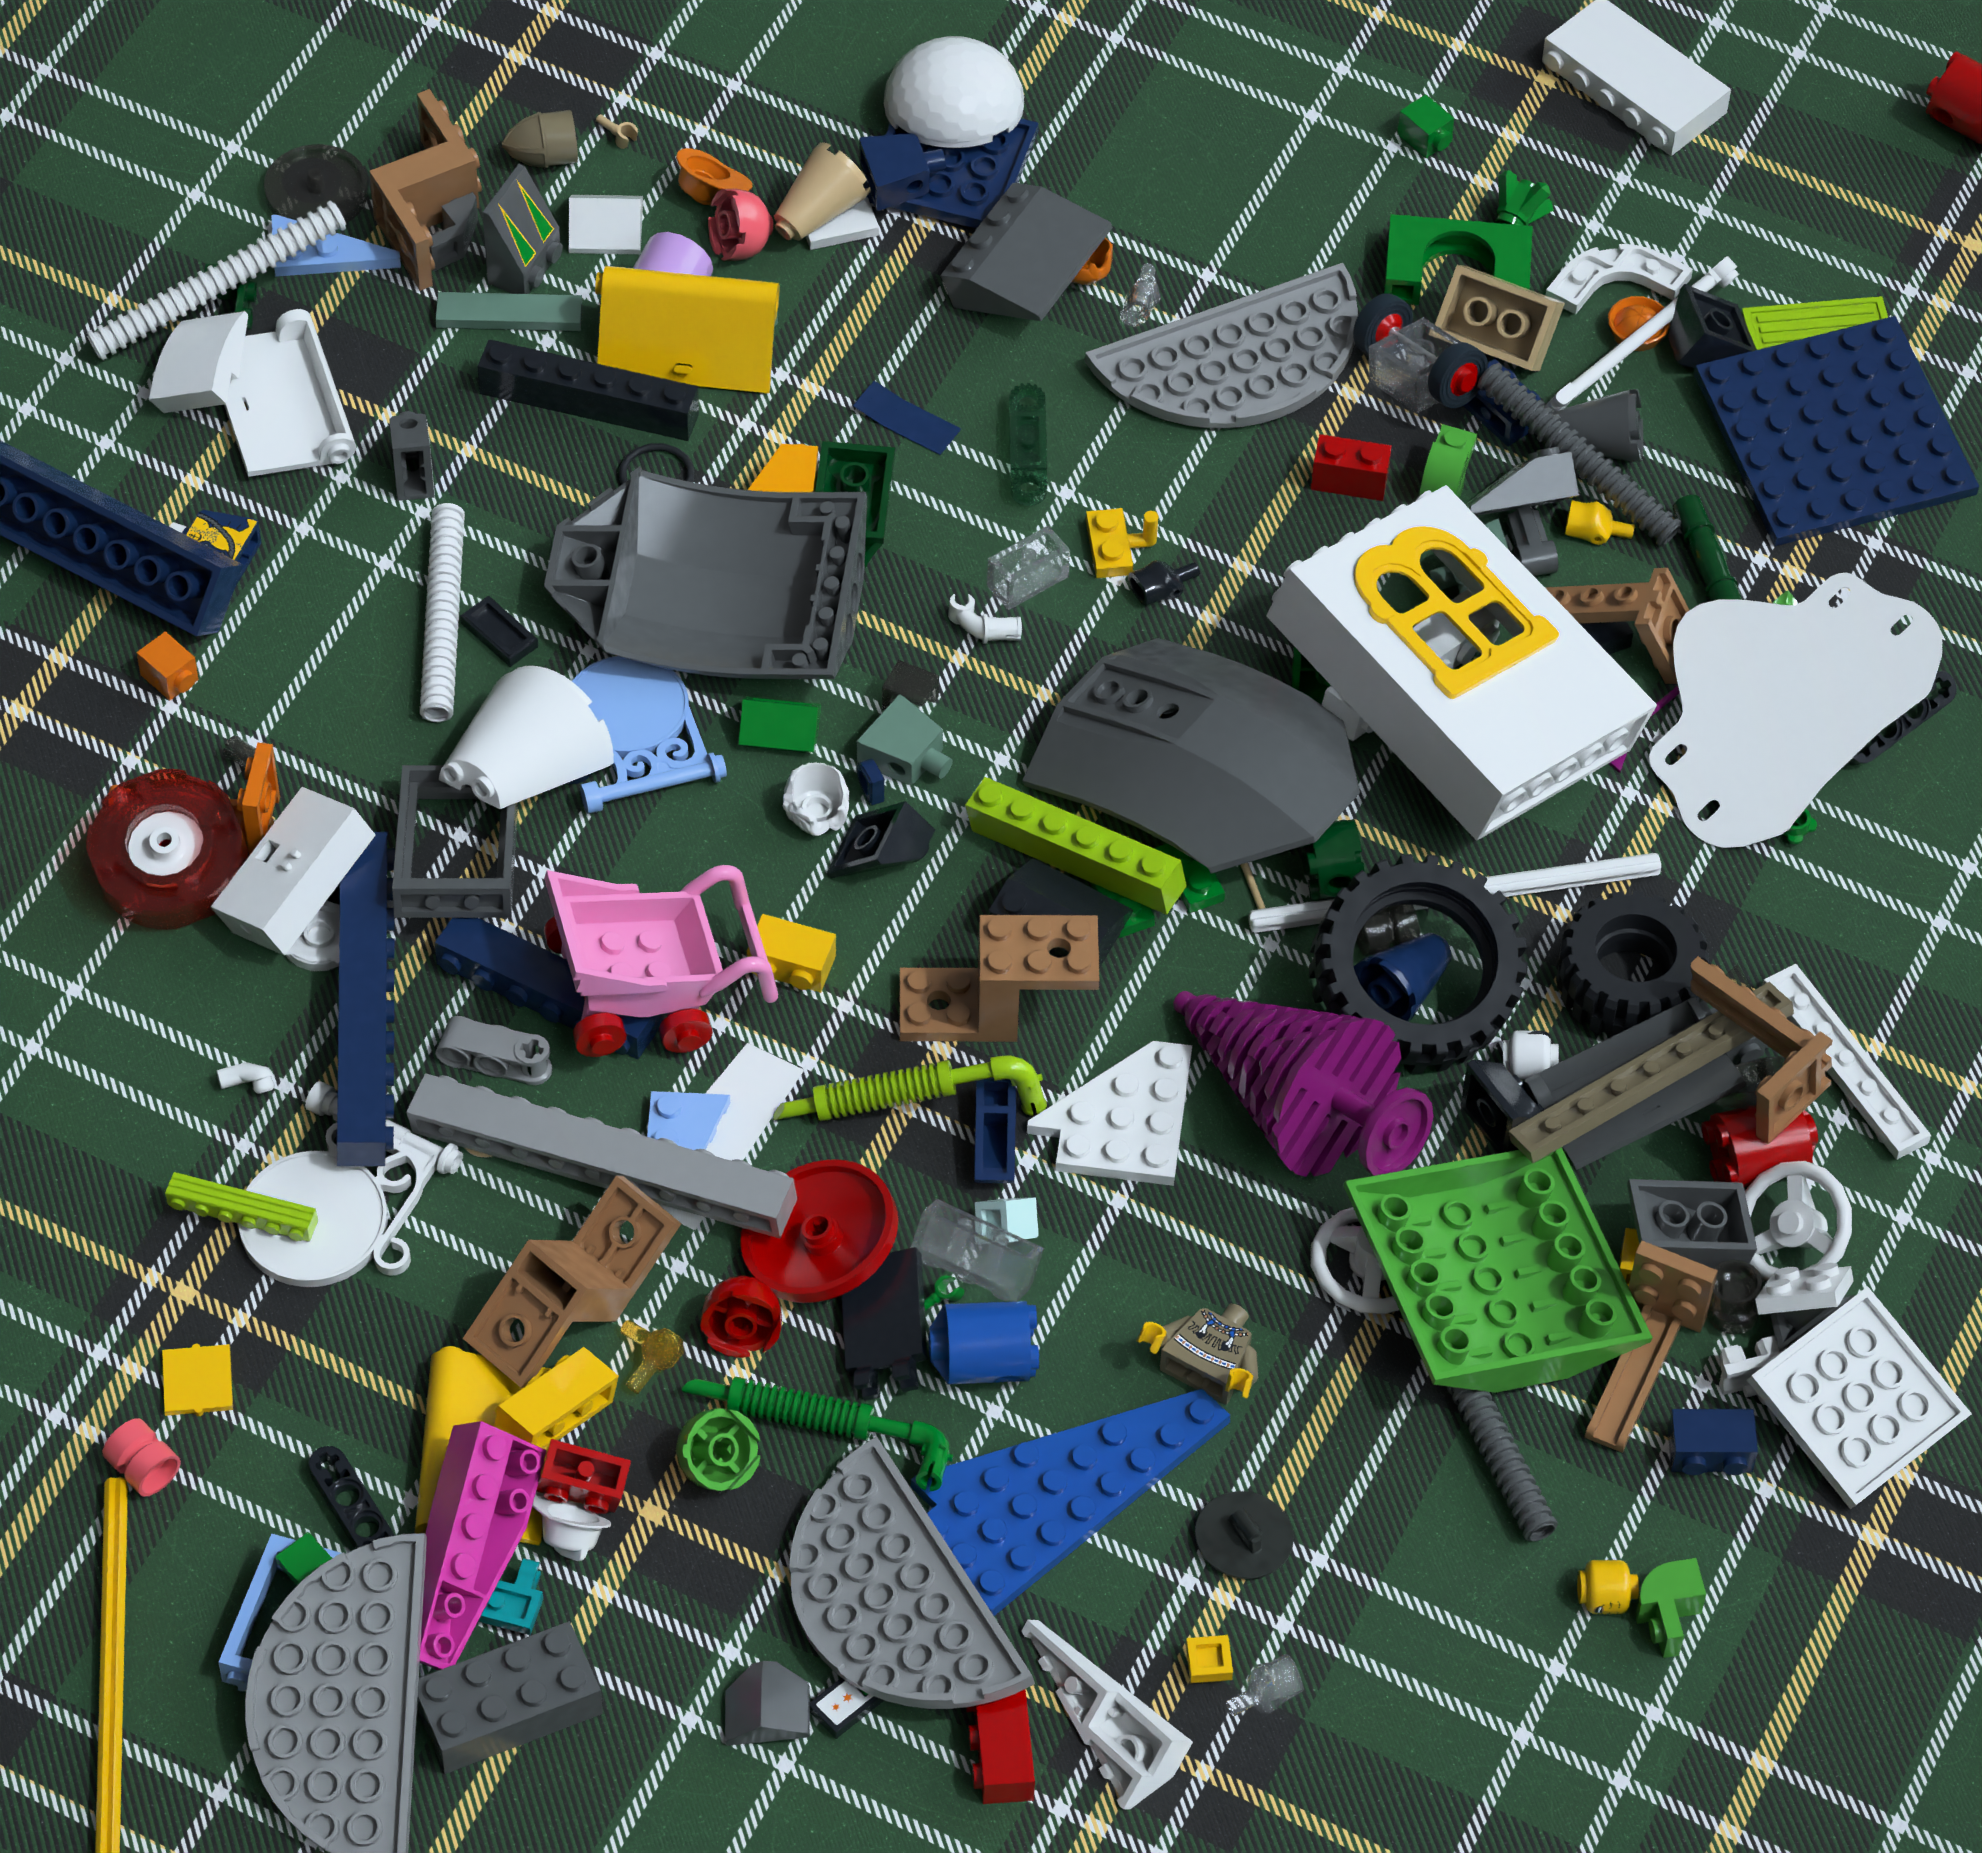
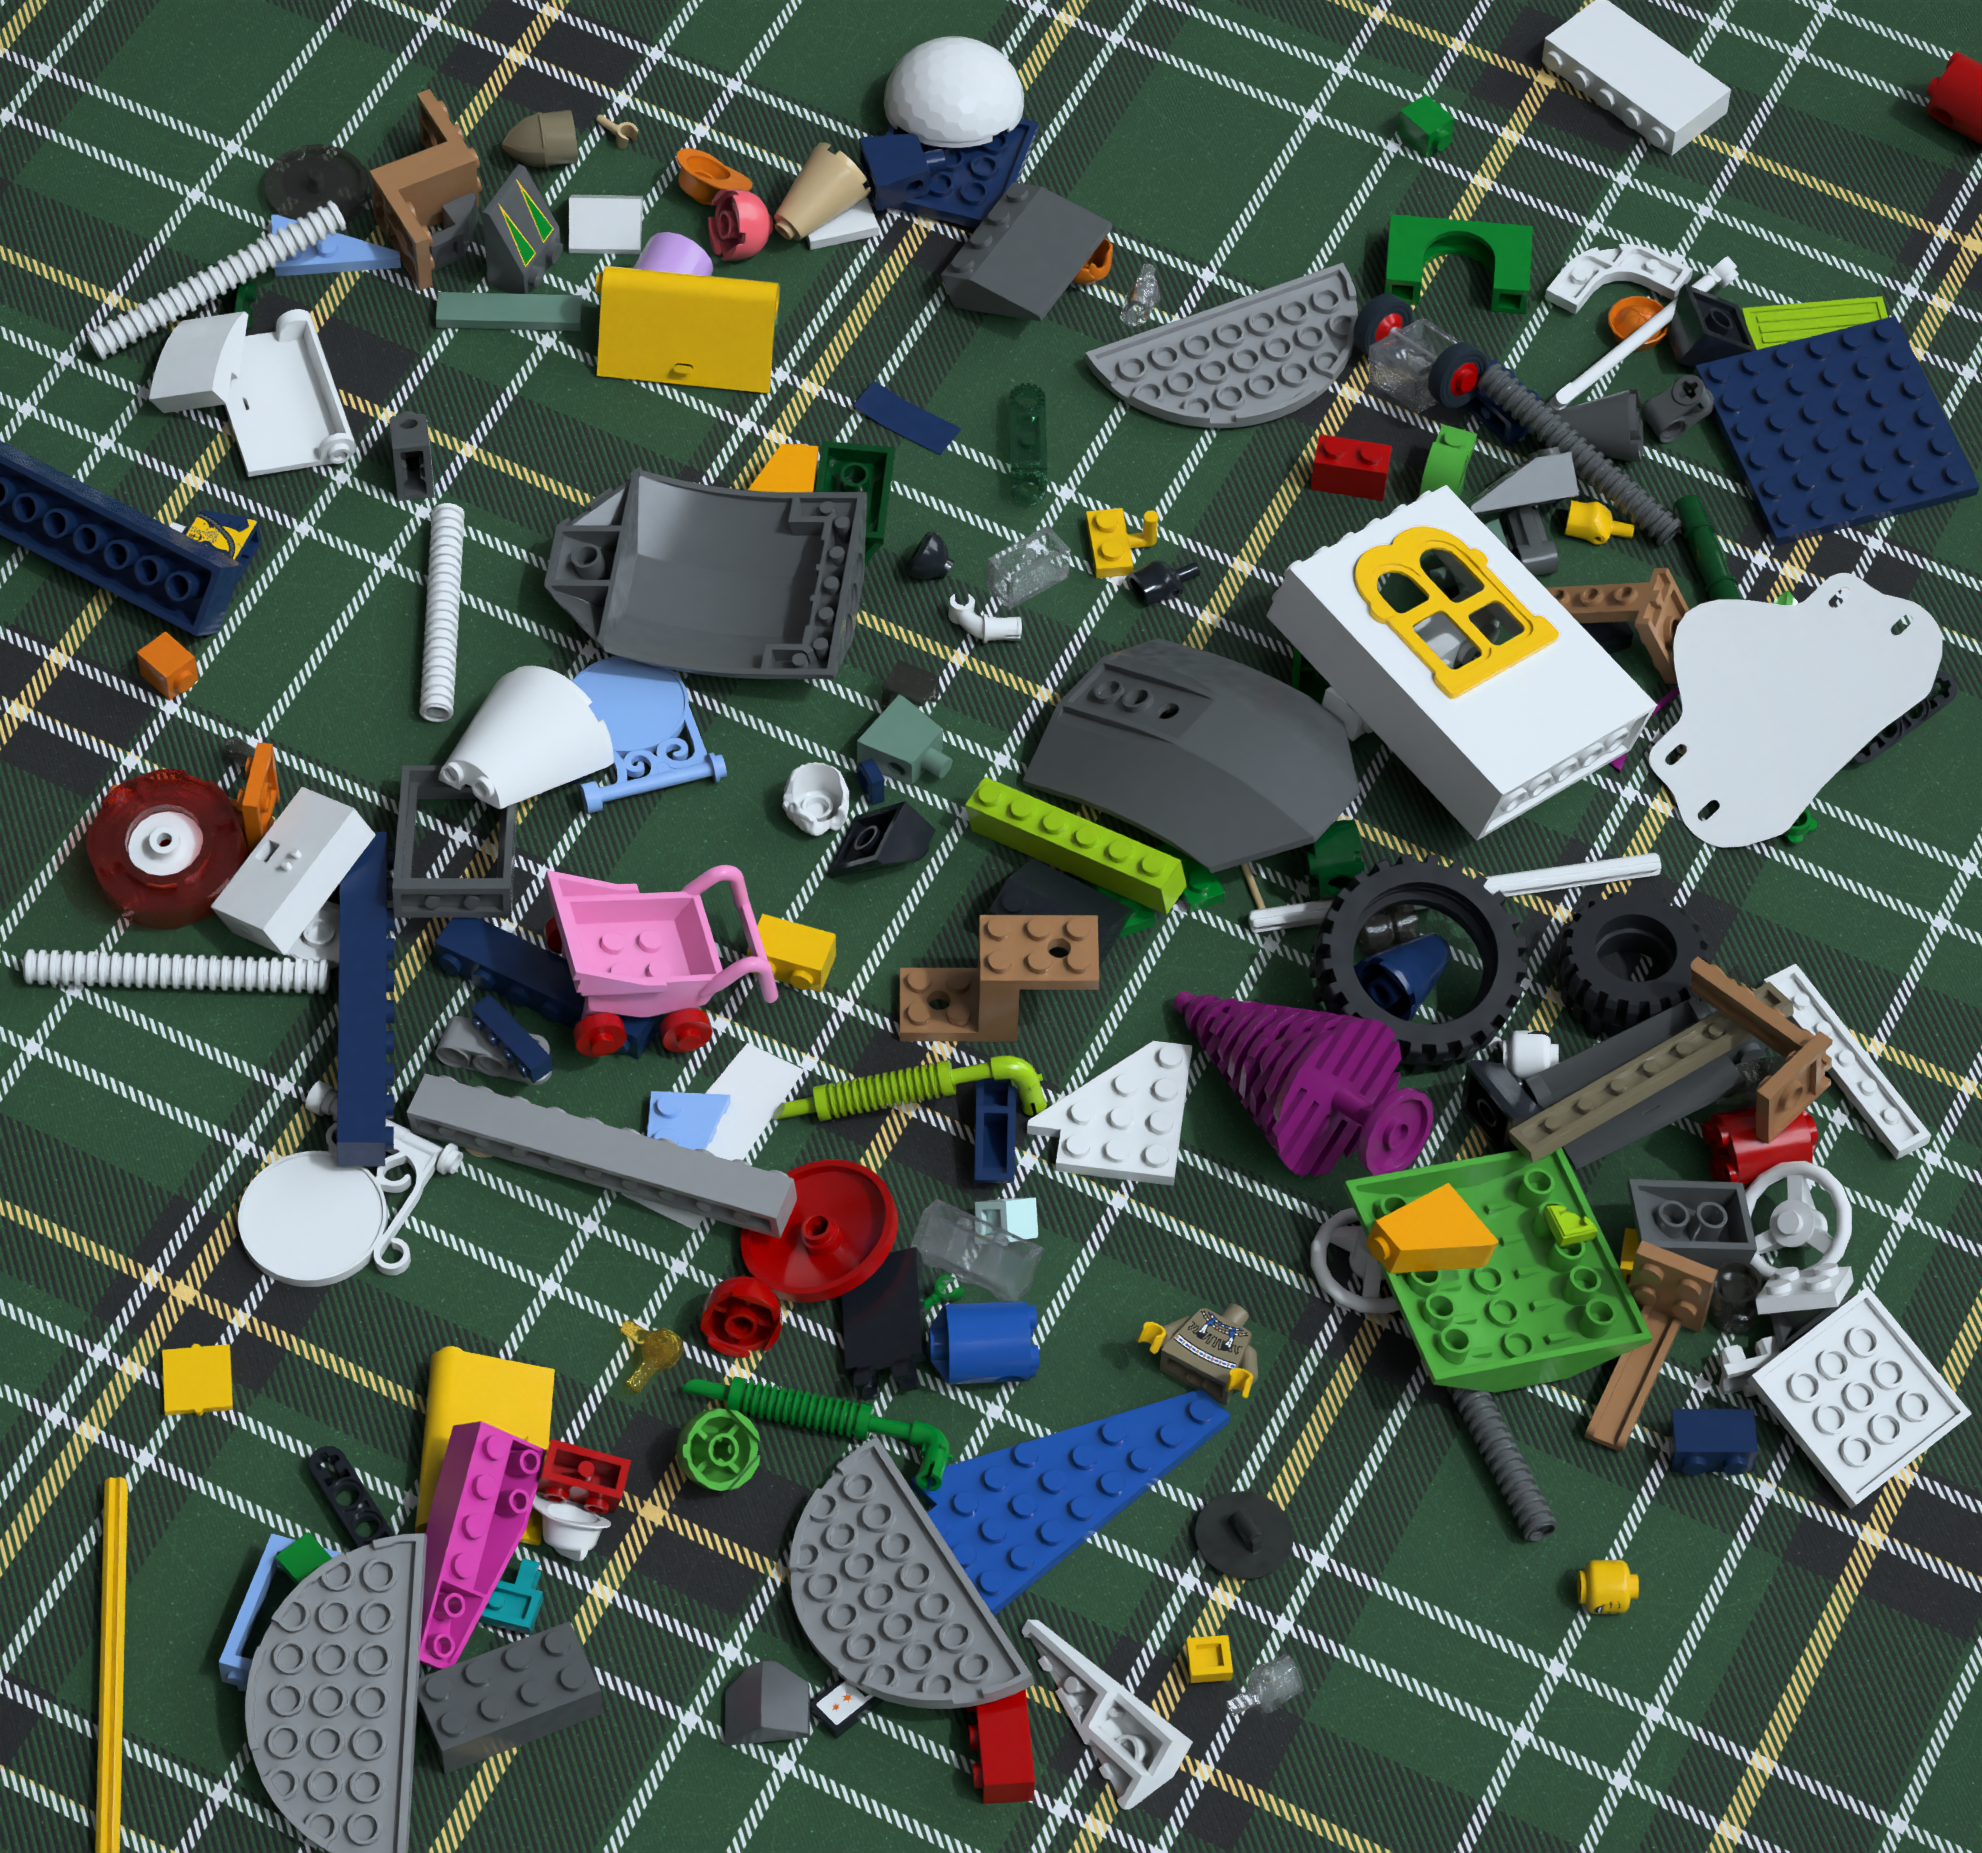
coral wheel [102,1418,181,1497] -> none
lime piece [165,1172,318,1242] -> none
white arm [216,1063,275,1094] -> none
black tile [460,595,538,667] -> none
medium nougat bracket [463,1175,682,1388] -> none
black brick [477,339,699,441] -> none
yellow brick [494,1347,619,1449] -> none
black piece [619,443,694,484] -> none
green brick [738,696,821,752] -> none
tan brick [1432,265,1565,371] -> none
green rock [1495,170,1554,226] -> none
bright green brick [1636,1558,1706,1658] -> none
none -> white piece [23,949,330,994]
none -> dark blue piece [470,995,553,1084]
none -> black brick [905,530,954,580]
none -> light orange slope [1365,1183,1499,1273]
none -> lime tile [1543,1205,1598,1247]
none -> dark grey piece [1641,375,1714,443]

